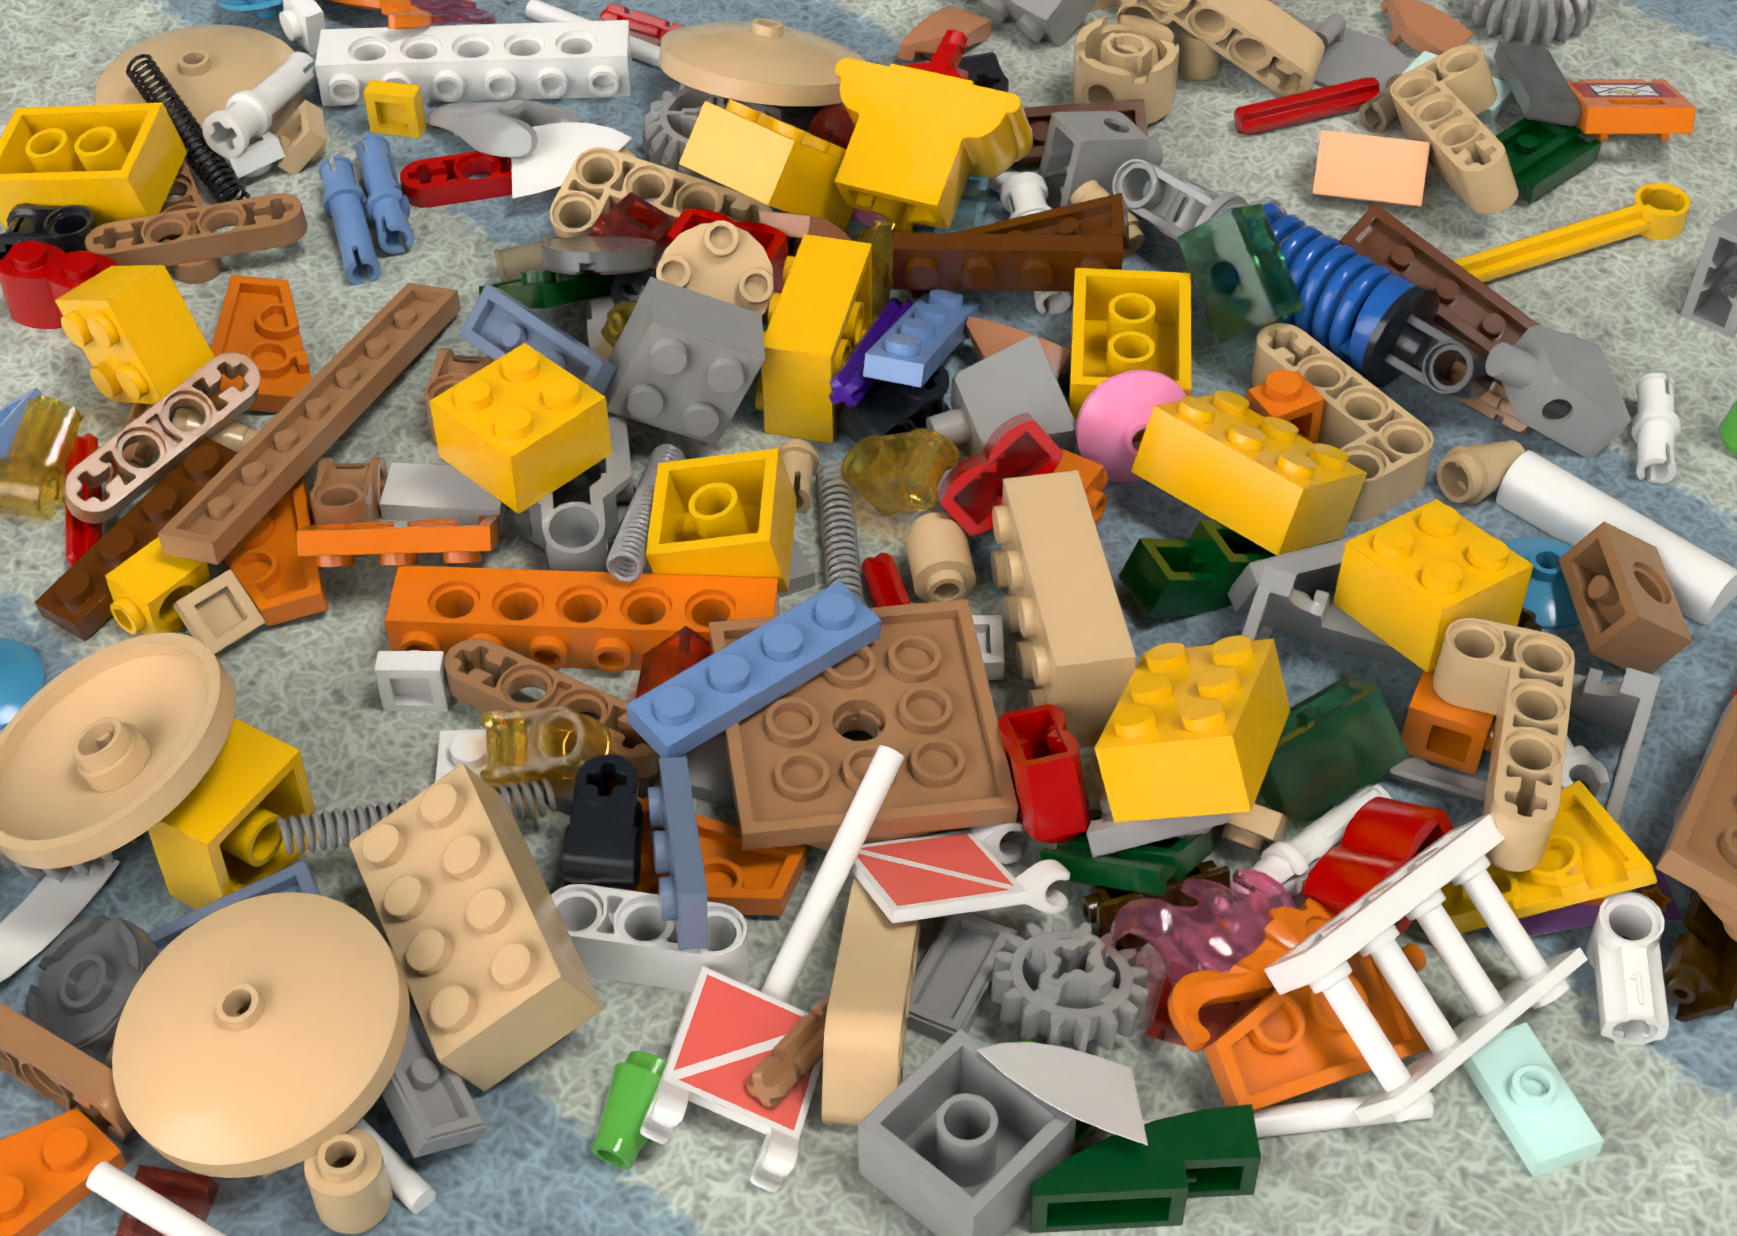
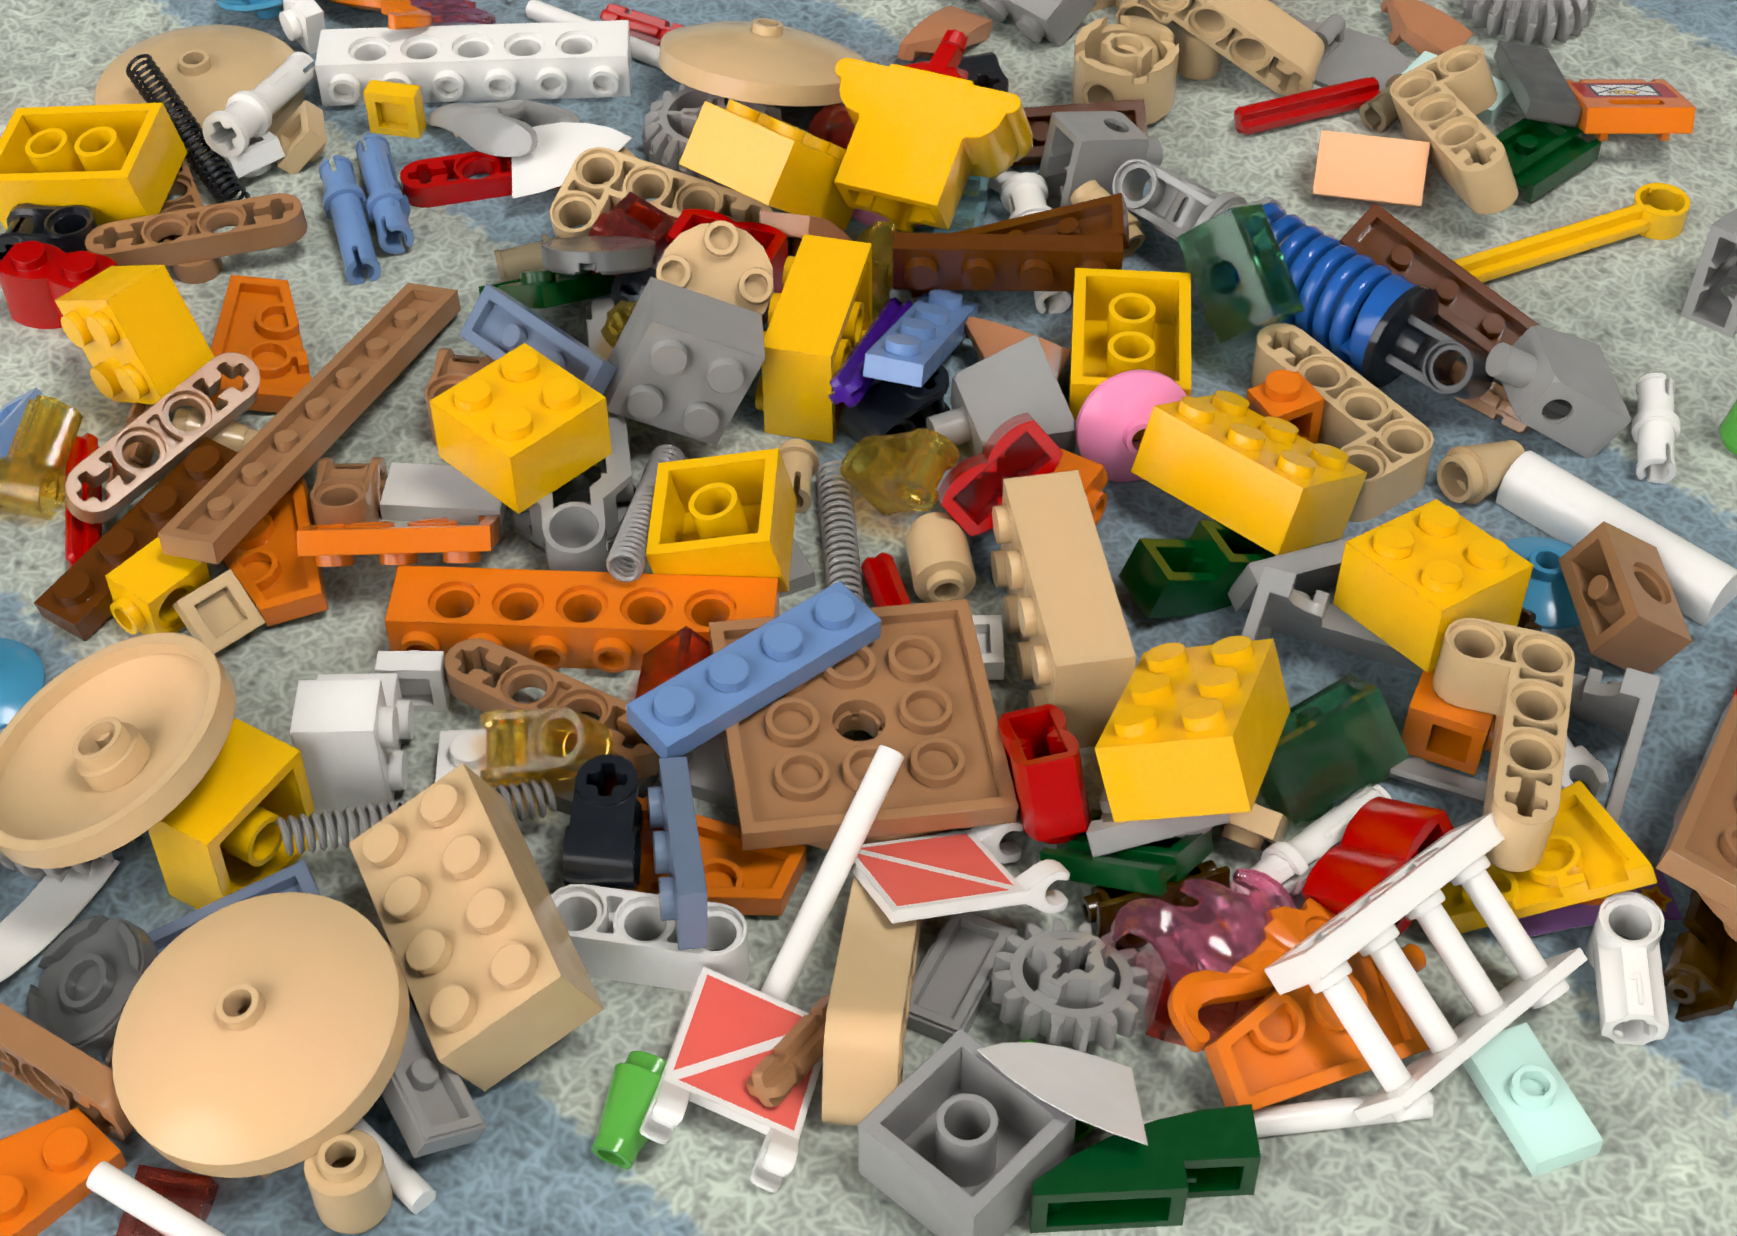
none -> white brick [290,673,415,817]

